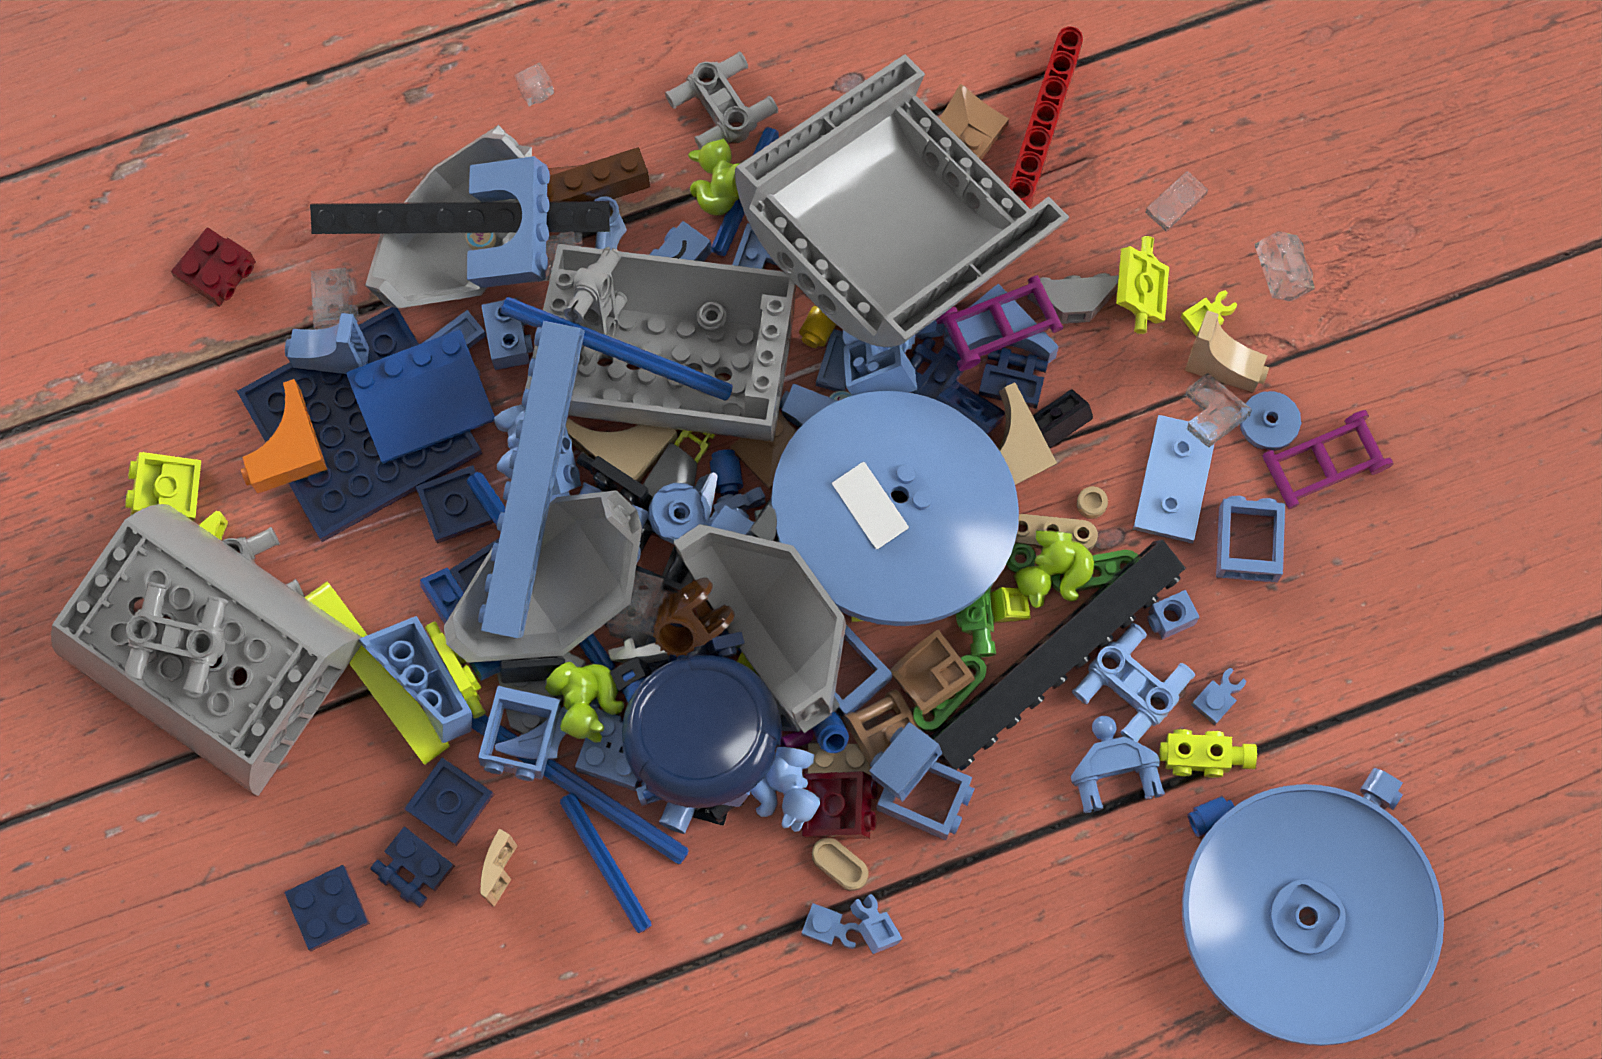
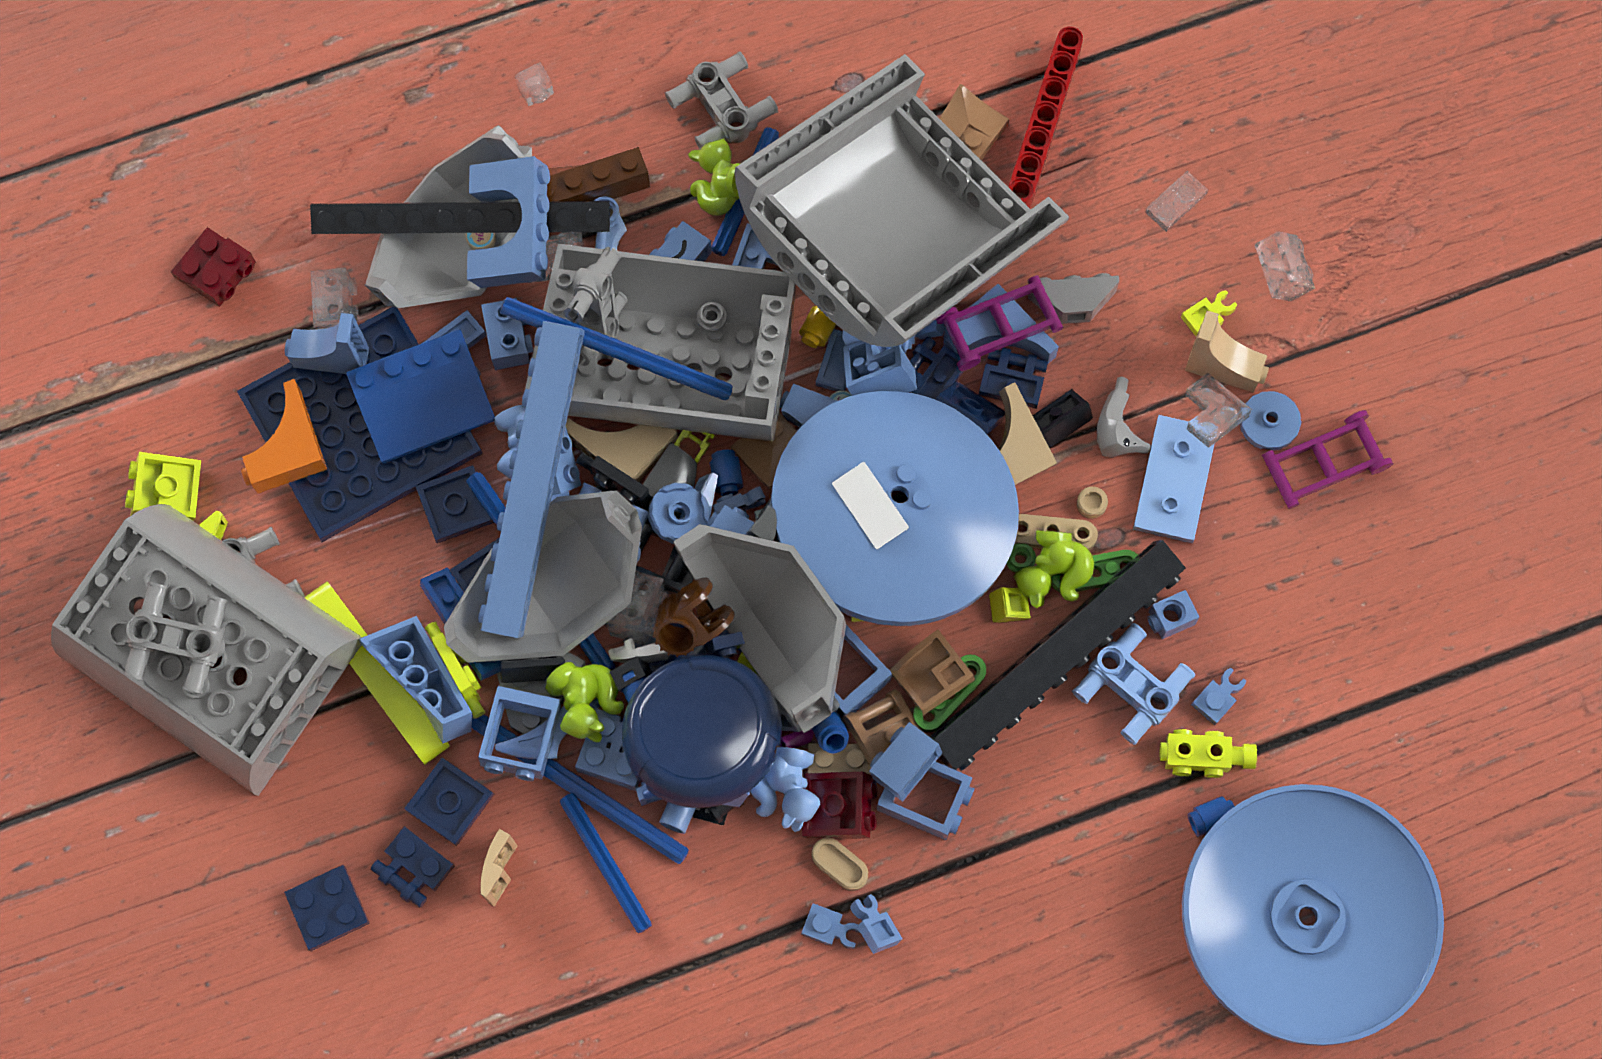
bright green brick [956,587,996,658] -> none
medium blue connector [1071,716,1165,813] -> none
neon yellow plate [1116,236,1169,334] -> none
medium blue window [1216,496,1285,583] -> none
medium blue plate [1360,768,1403,810] -> none
none -> light grey animal [1097,377,1151,458]

